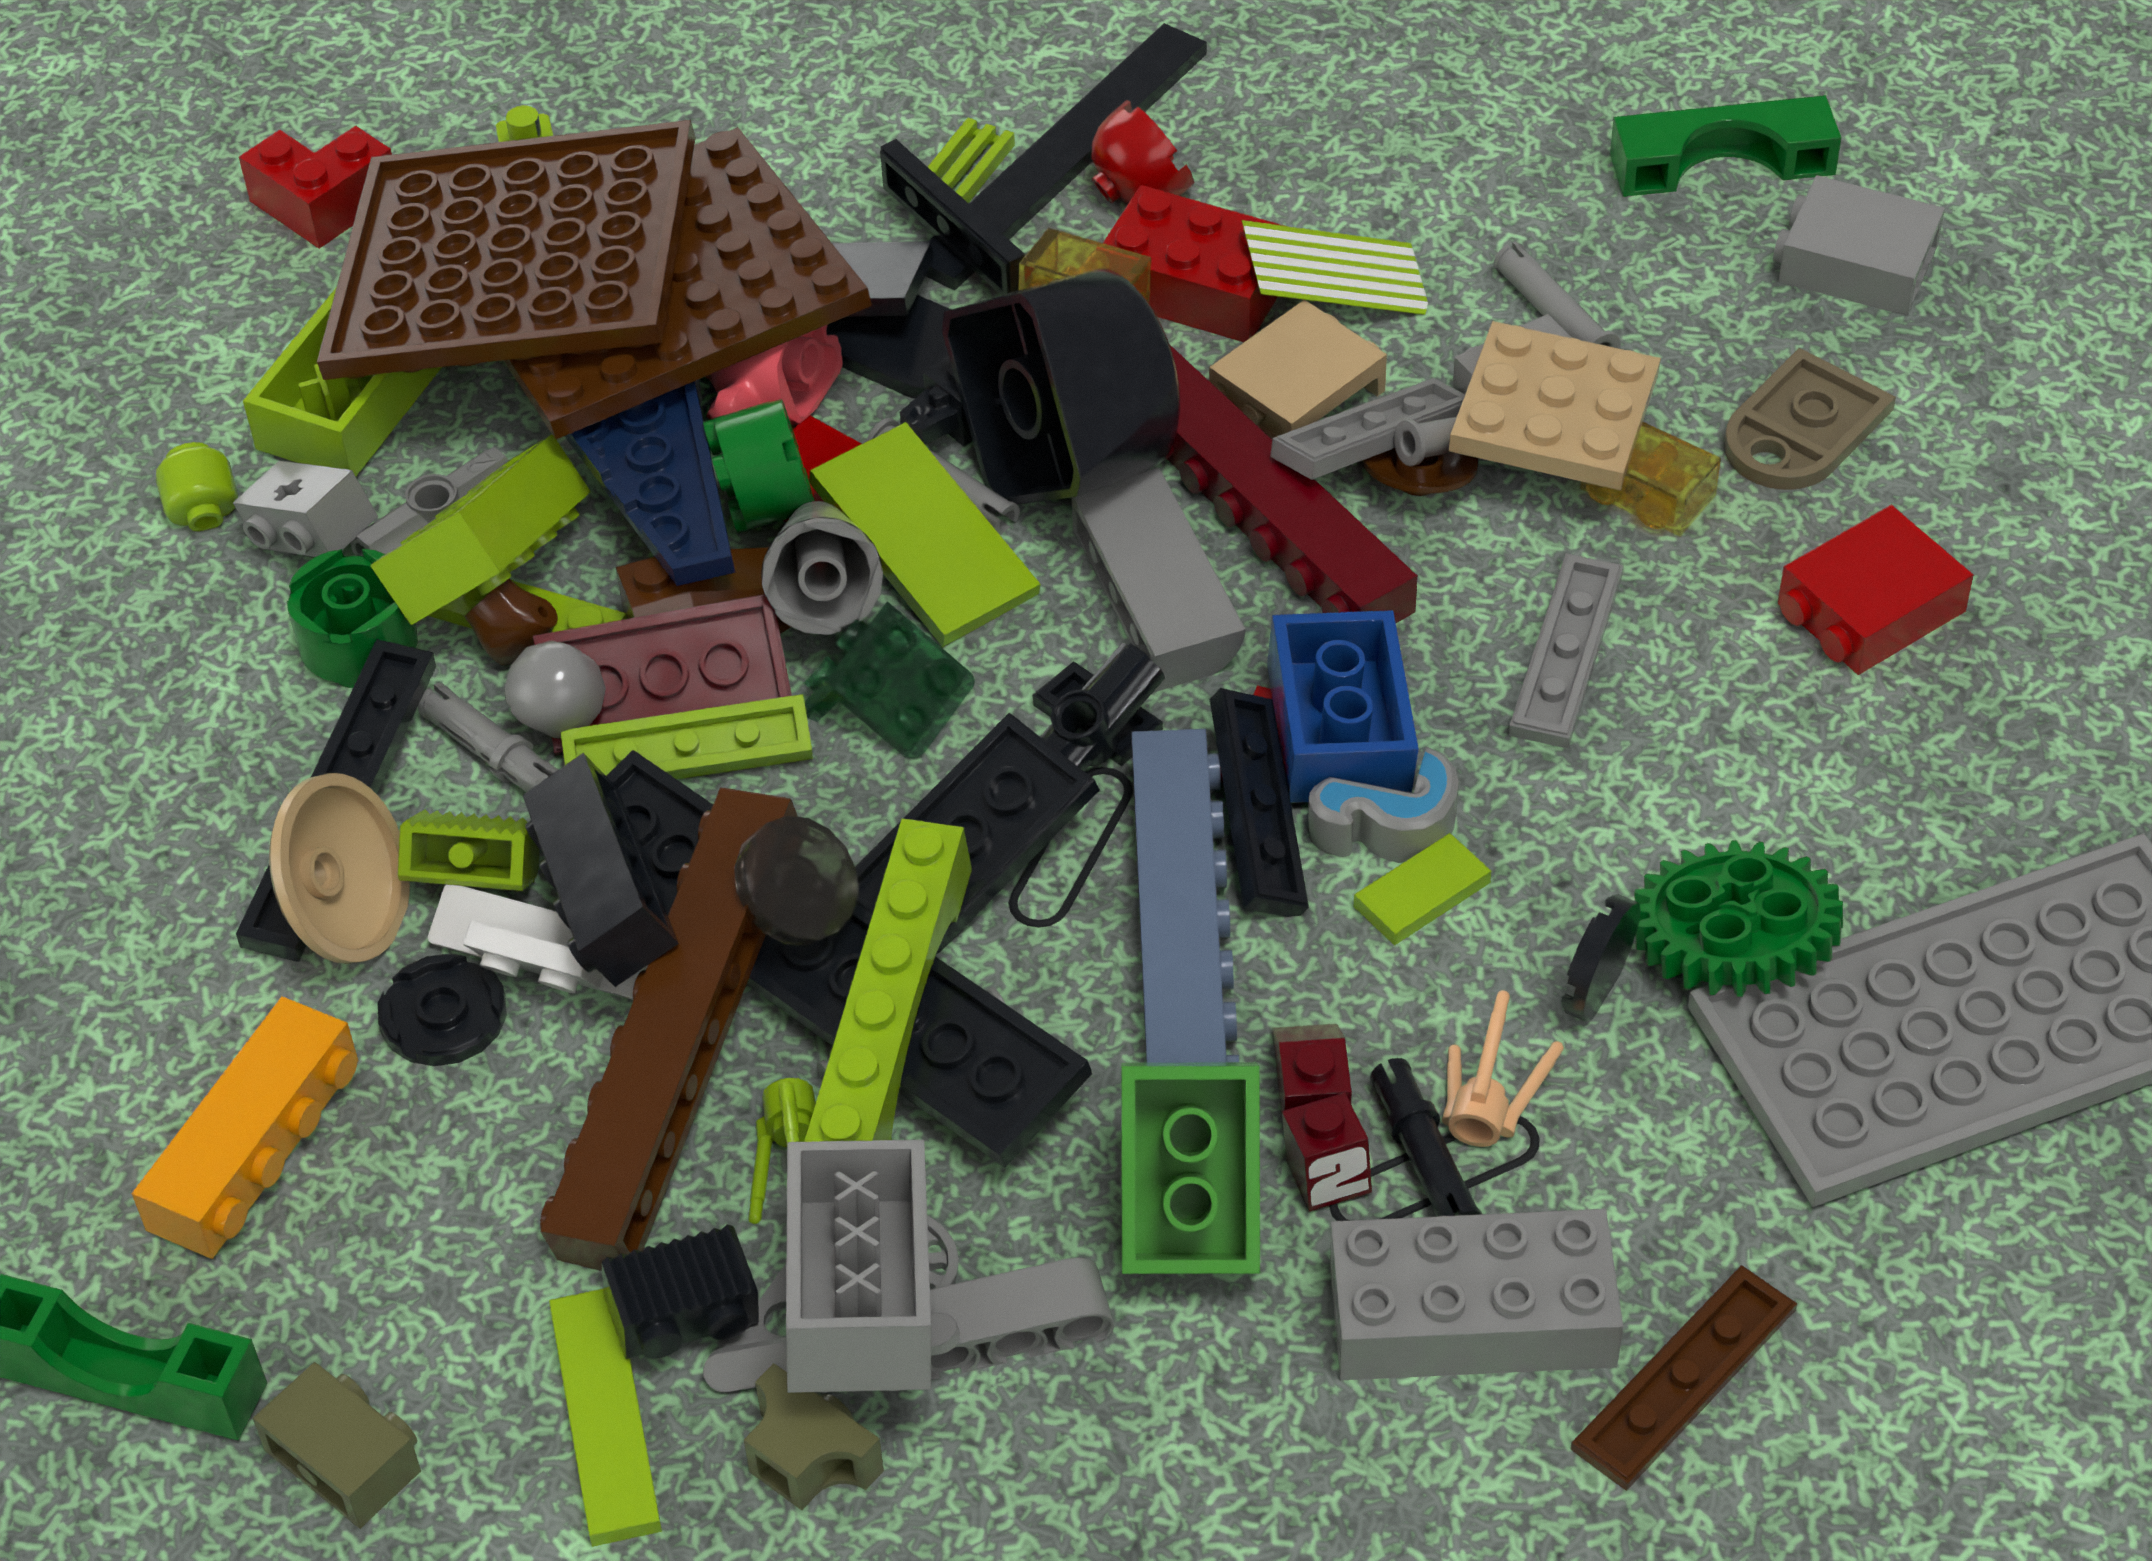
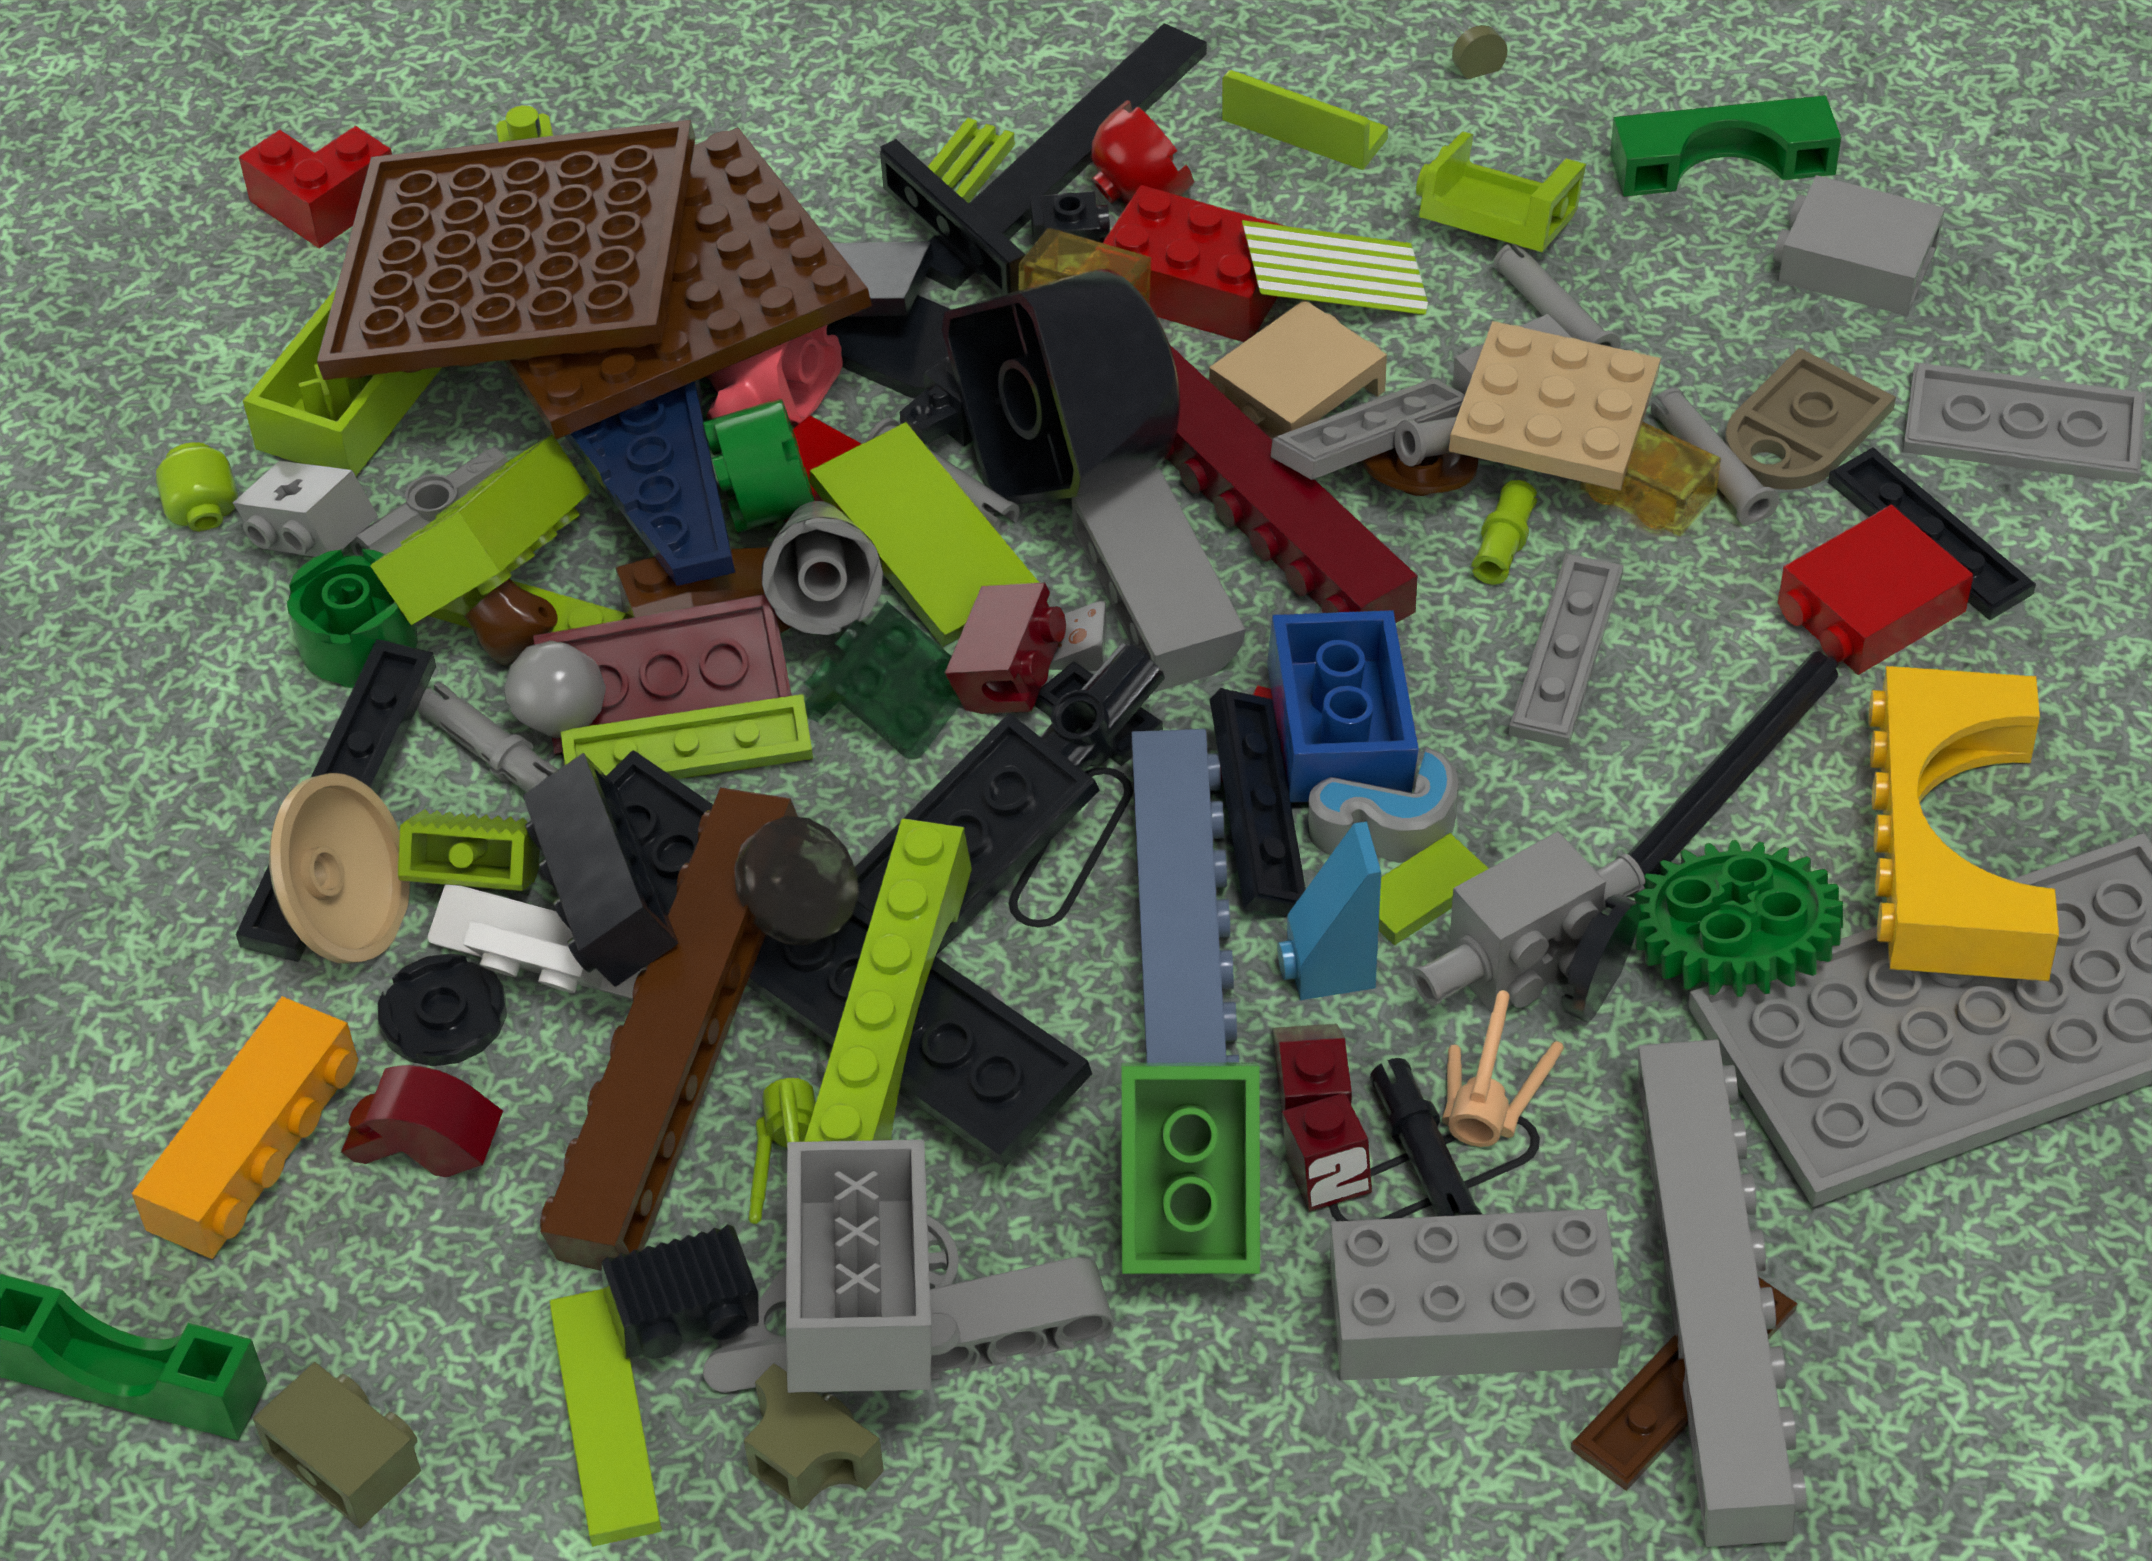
none -> dark red brick [341,1065,503,1178]
none -> dark red brick [945,582,1067,714]
none -> black brick [1029,188,1110,262]
none -> light grey slope [1049,601,1107,671]
none -> lime panel [1222,70,1388,170]
none -> dark azure slope [1277,821,1381,1000]
none -> light grey brick [1413,831,1645,1012]
none -> lime panel [1416,131,1586,252]
none -> olive tile [1452,25,1508,79]
none -> lime pin [1471,480,1538,585]
none -> black axle [1628,651,1838,897]
none -> light grey brick [1638,1039,1807,1547]
none -> light grey pin [1650,388,1780,526]
none -> black tile [1828,447,2036,620]
none -> yellow arch [1869,666,2059,981]
none -> light grey tile [1903,362,2146,484]

